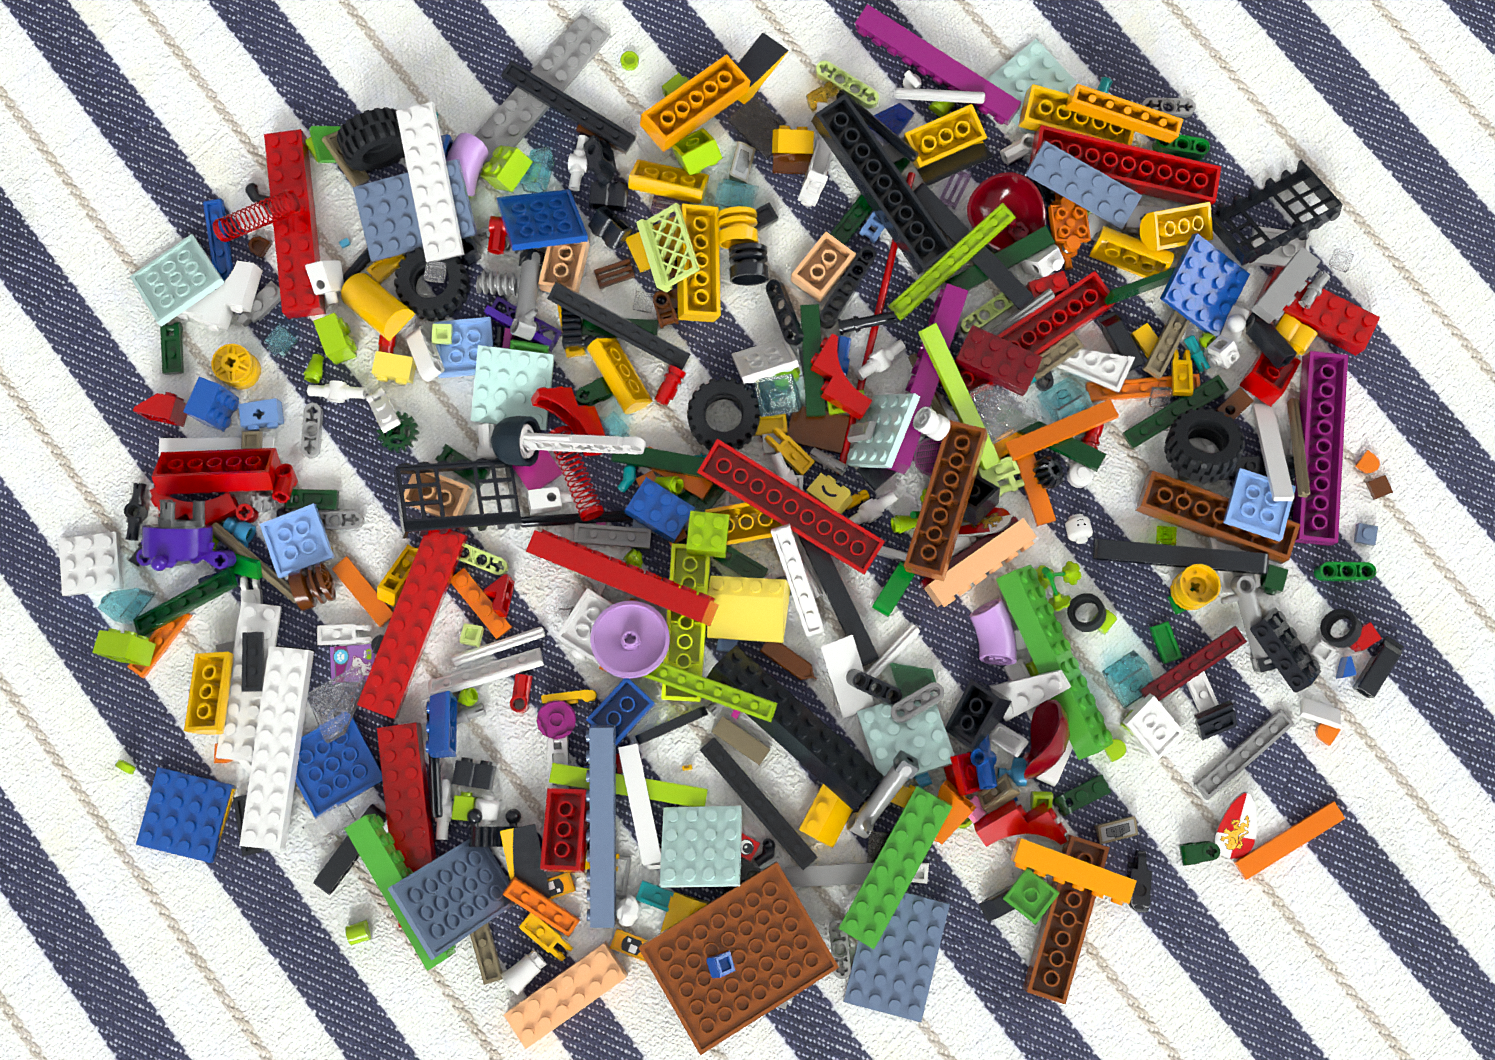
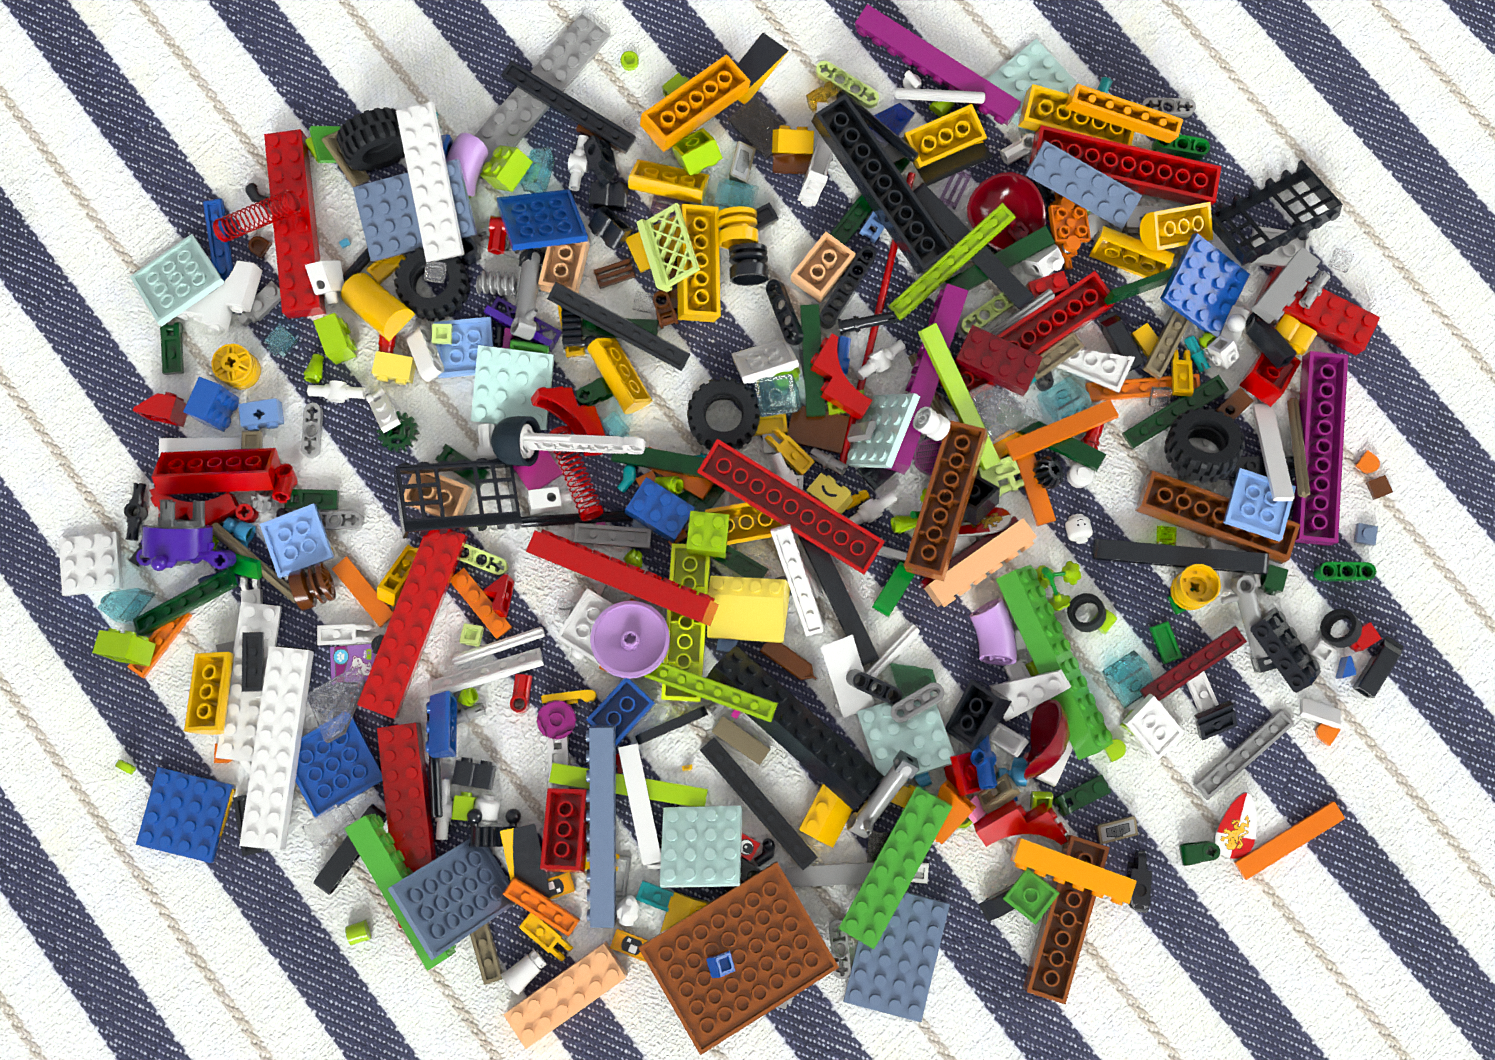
red axle [654,365,686,406] -> none

